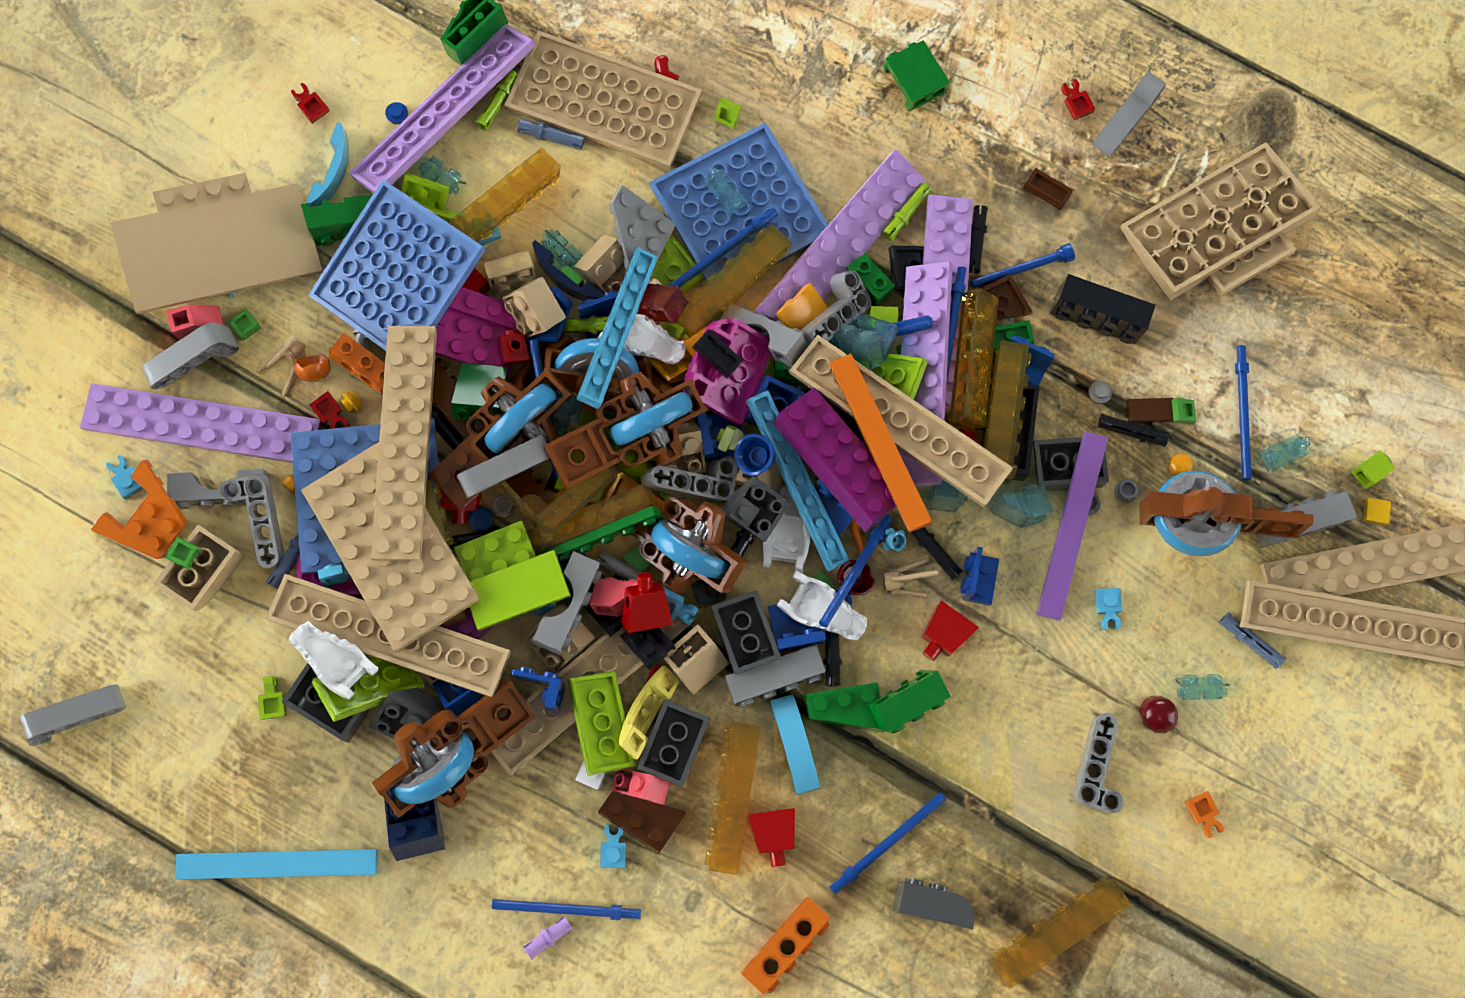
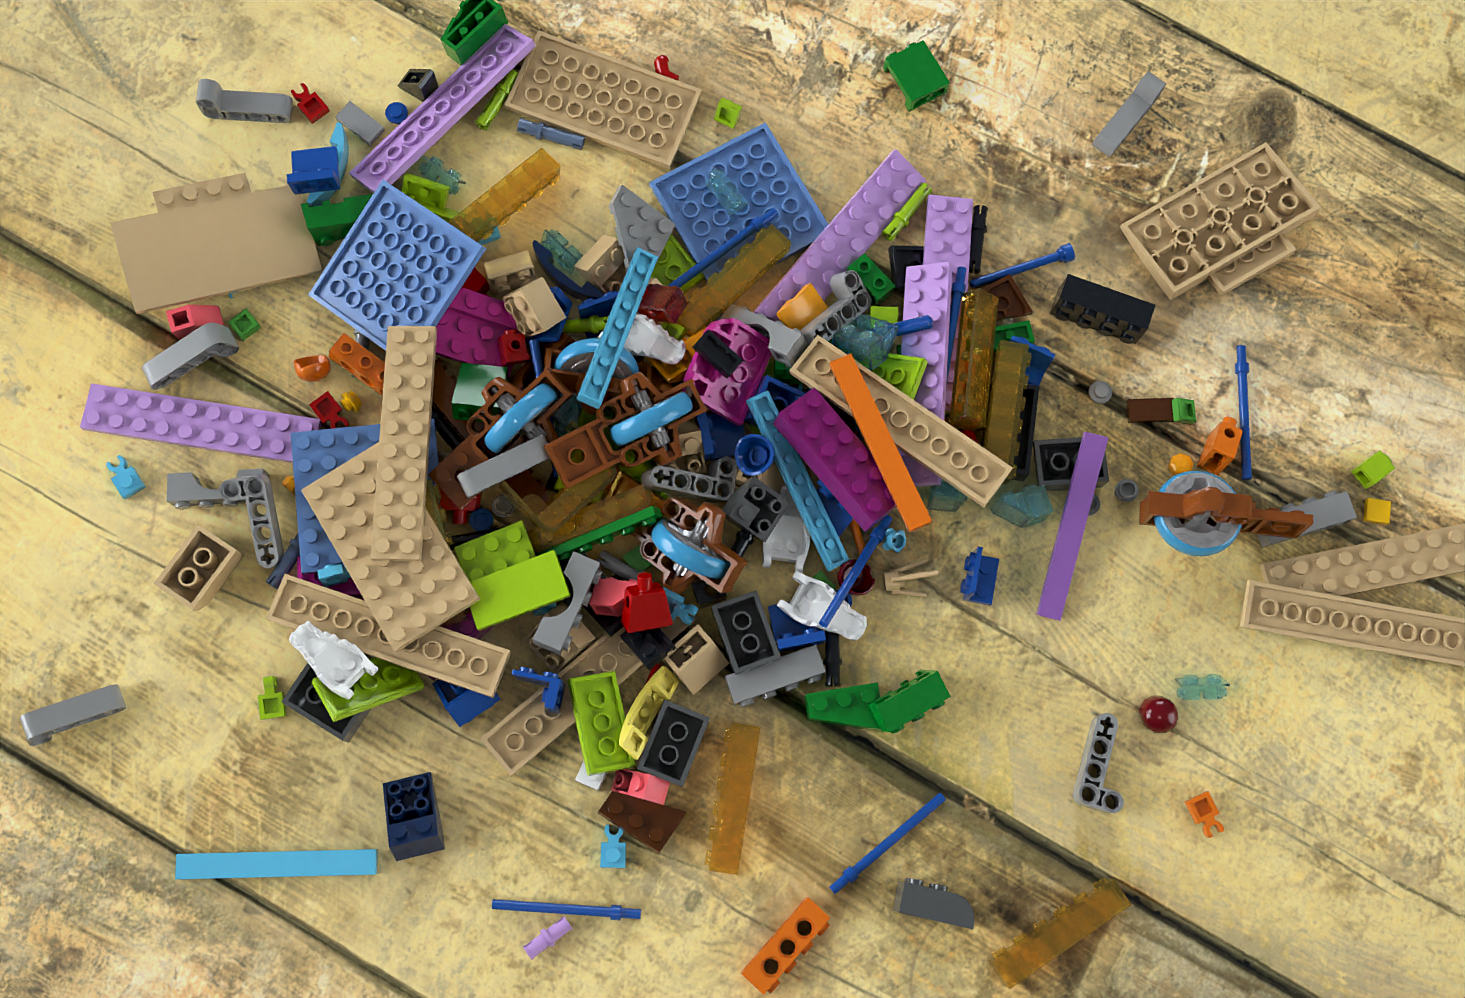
orange wing [91,459,188,559] -> none
bright green tile [165,537,201,569] -> none
tan plant [256,336,306,396] -> none
dark grey slope [368,688,439,739] -> none
dark orange piece [372,678,536,818] -> none
bright green tile [561,265,584,287] -> none
lime plate [716,424,746,452] -> none
red torso [747,808,795,867] -> none
medium azure slope [770,694,820,795] -> none
black pin [906,527,963,580] -> none
red torso [922,600,979,661] -> none
reddish brown tile [1023,168,1073,210] -> none
red plate [1061,79,1095,120] -> none
medium azure plate [1094,588,1122,630] -> none
black pin [1097,414,1170,447] -> none
sand blue pin [1219,612,1286,669] -> none
clear light blue hinge [1258,433,1310,472] -> none
none -> light grey beam [196,79,293,123]
none -> blue bracket [287,146,340,195]
none -> light grey tile [335,101,385,146]
none -> black slope [397,69,439,102]
none -> orange torso [1197,417,1242,476]

